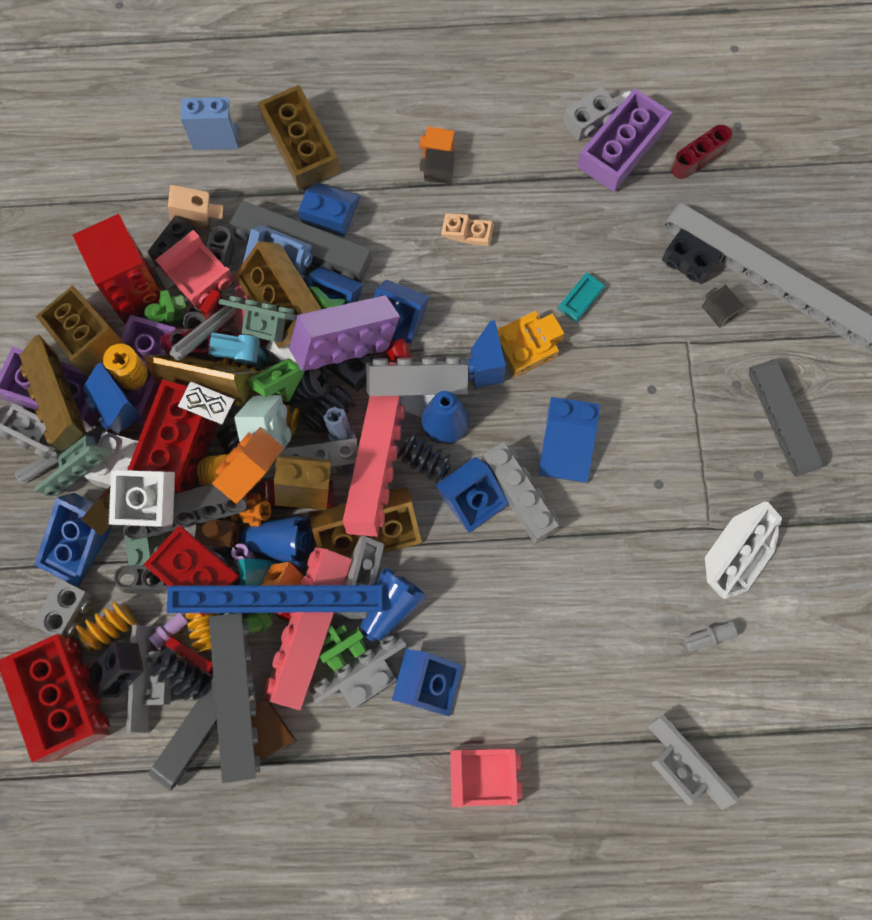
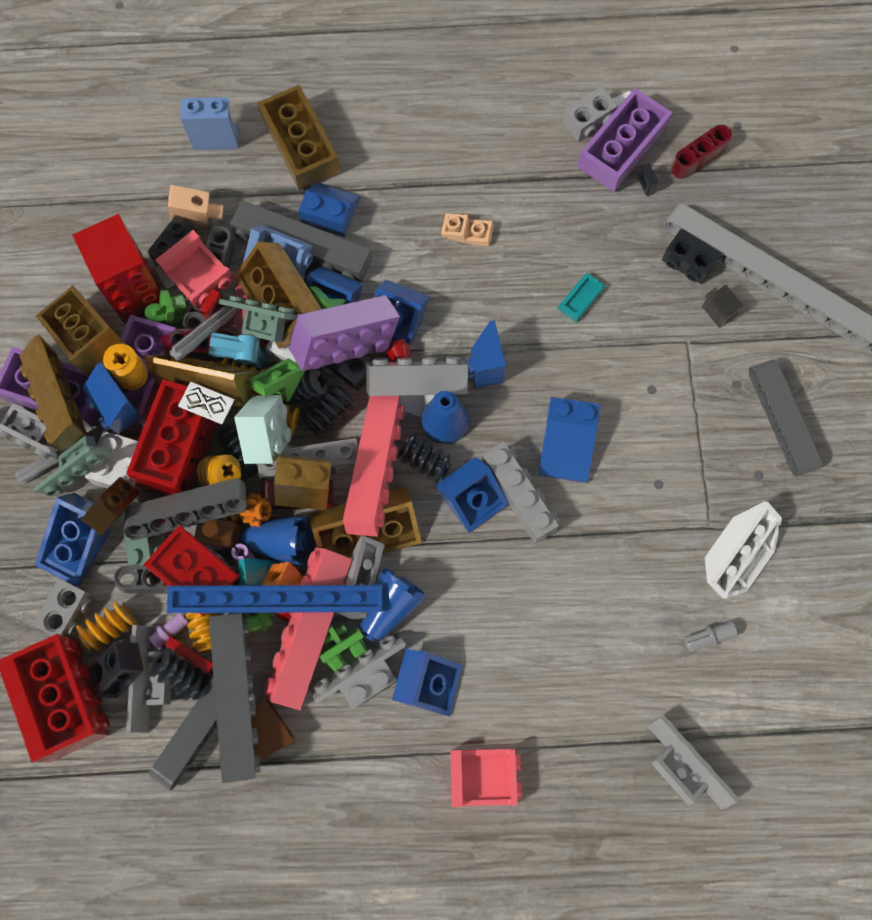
white brick [109,470,175,526] -> none
orange brick [212,427,284,504] -> none
sand blue piece [323,407,358,477] -> none
orange brick [419,126,455,163] -> none
clear smoke brick [420,148,454,184] -> none
light orange piece [497,311,564,378] -> none
none -> black tile [638,163,659,197]

